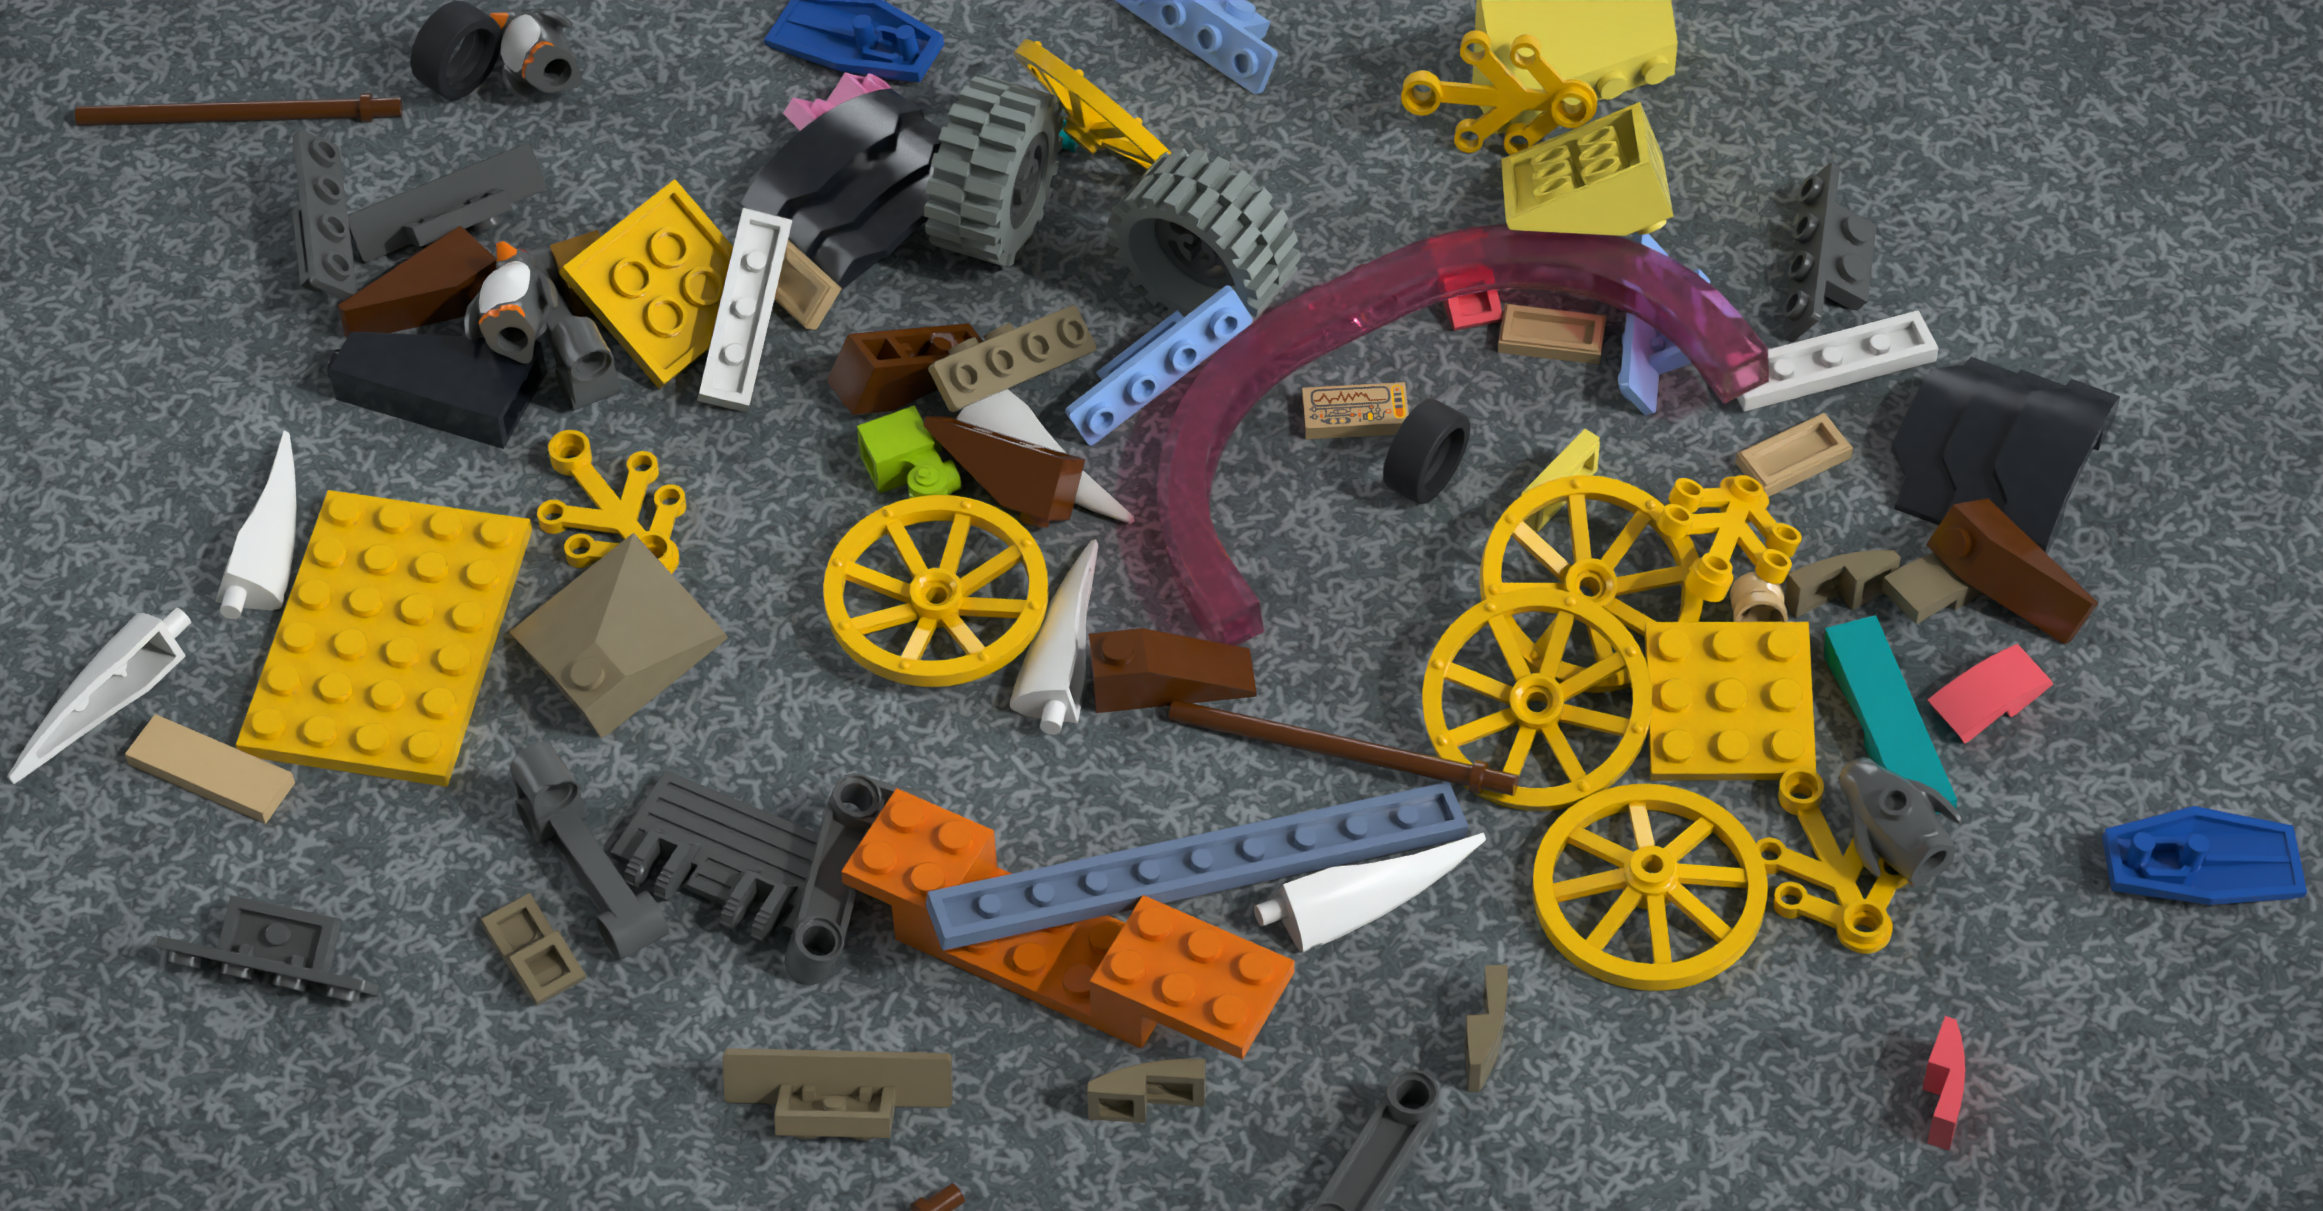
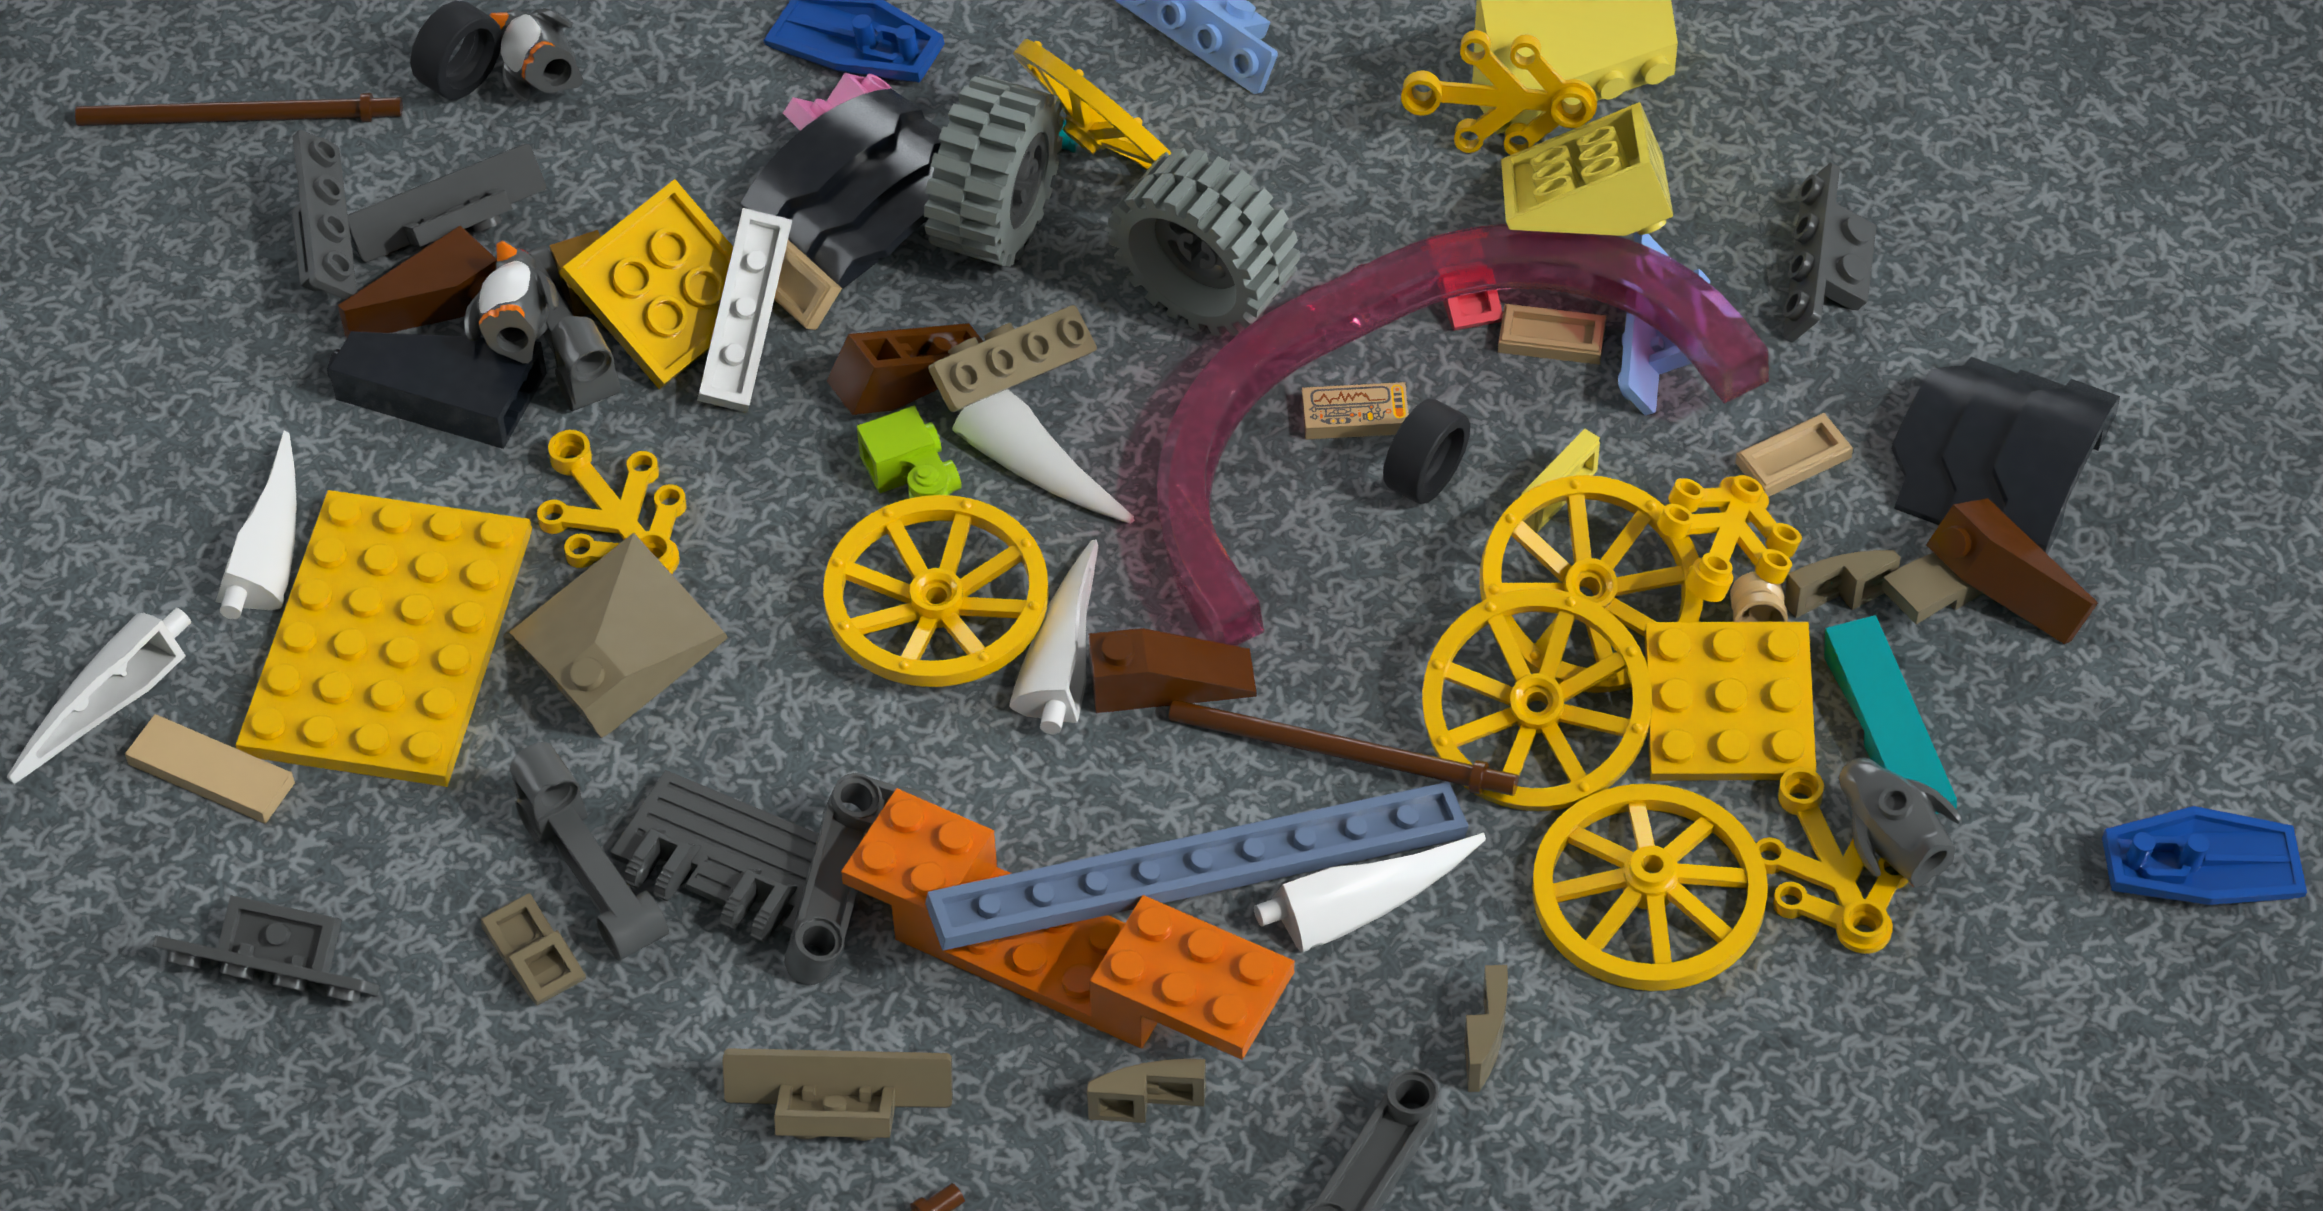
reddish brown slope [924,416,1086,527] -> none
light blue bracket [1065,285,1253,446] -> none
white plate [1725,310,1939,412] -> none
coral slope [1922,1016,1965,1150] -> none
coral slope [1927,644,2053,744] -> none

